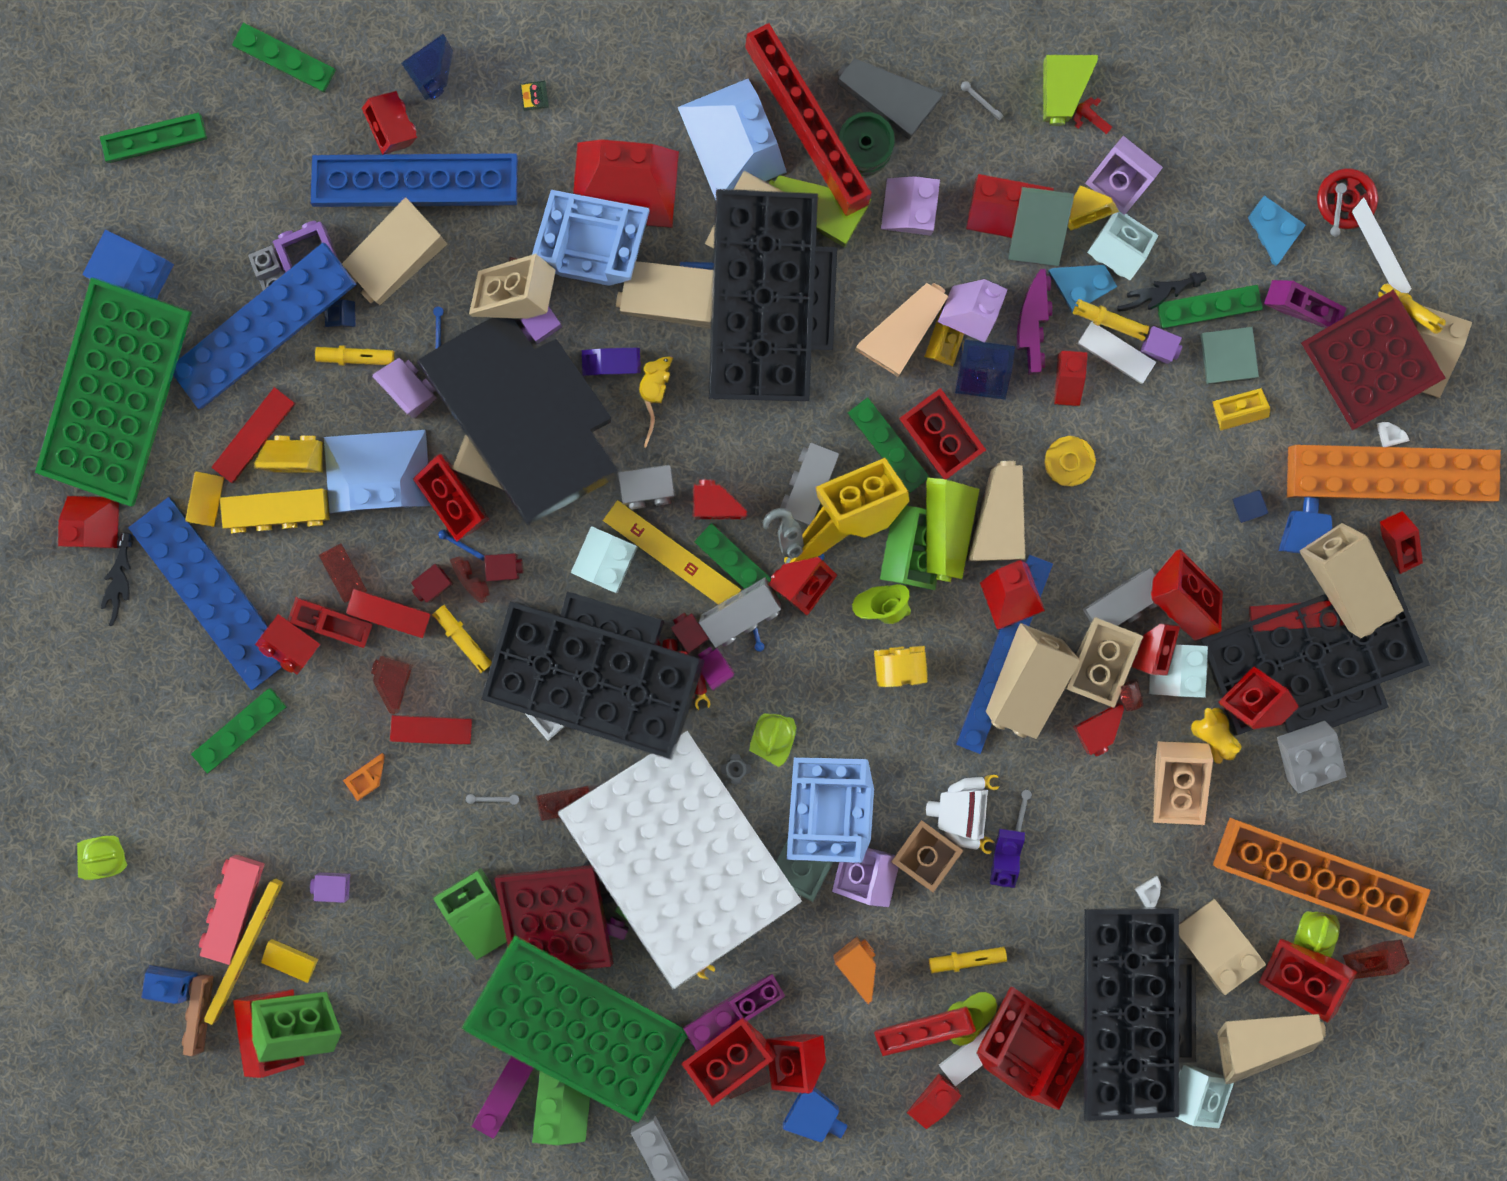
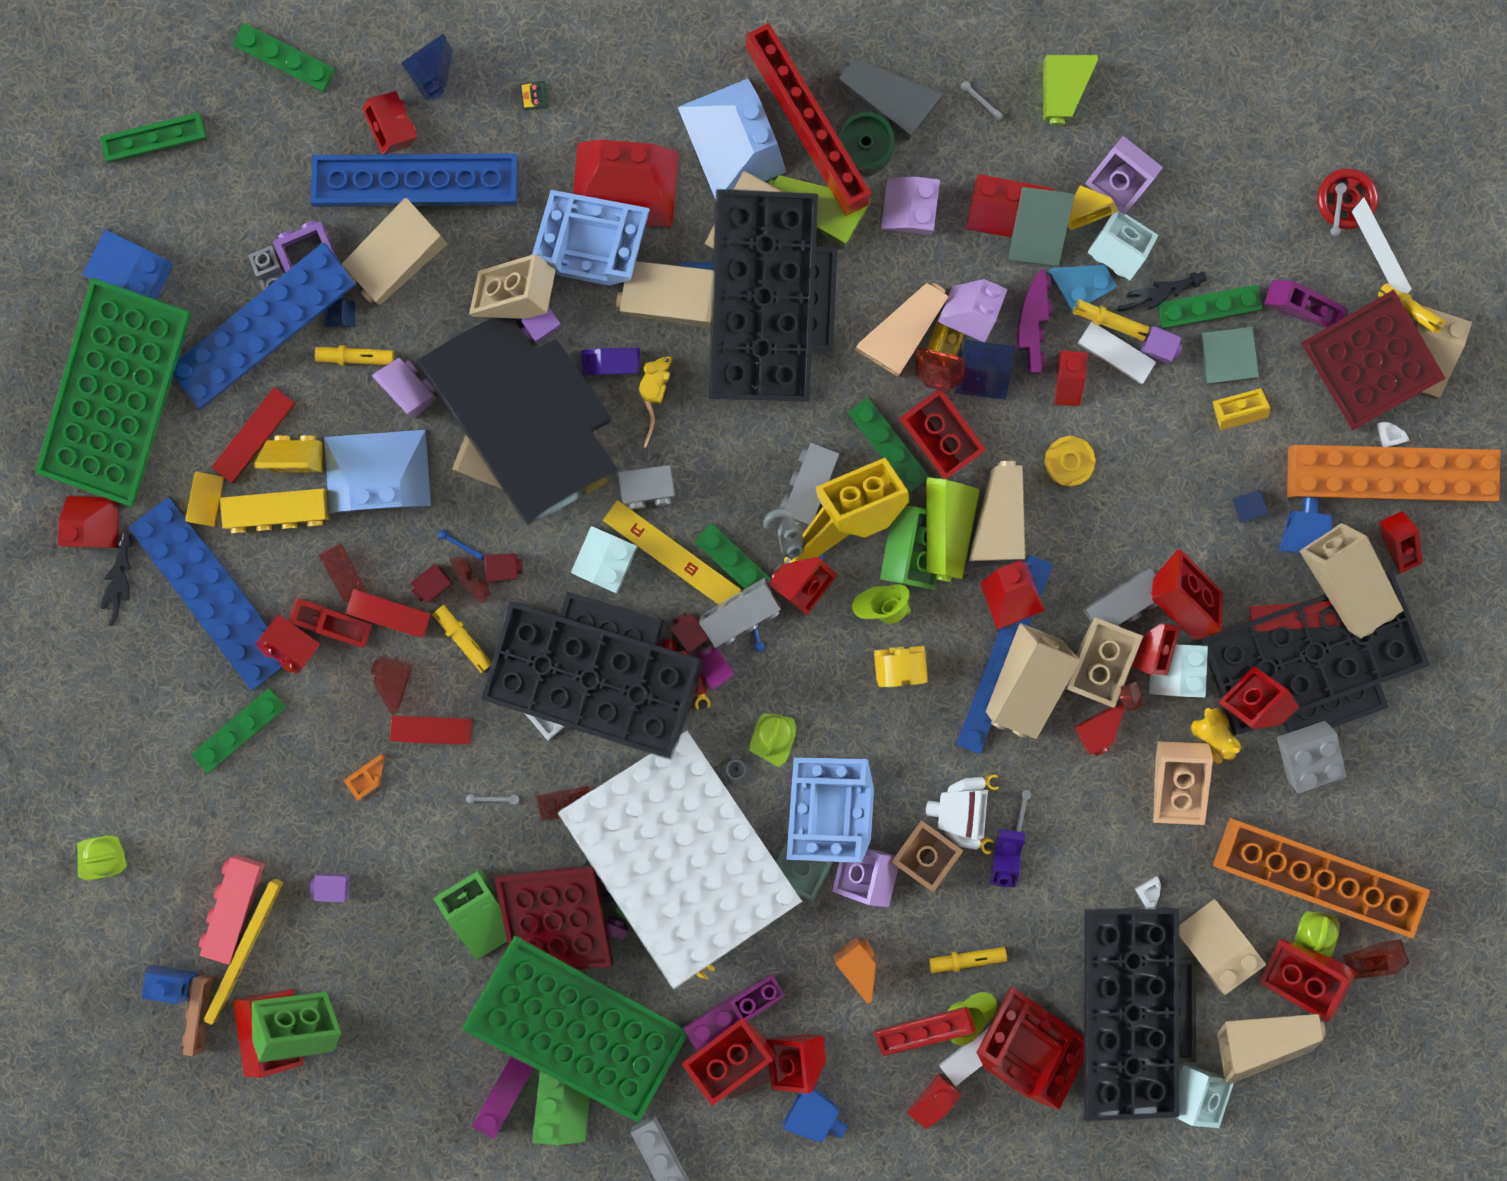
yellow slope [261,939,318,983] -> none
red slope [413,454,489,542] -> none
blue hinge [433,307,444,348] -> none
red slope [694,480,747,520] -> none
red piece [1073,97,1112,134] -> none
dark azure wing [1248,196,1305,266] -> none
none -> clear red slope [915,347,964,392]

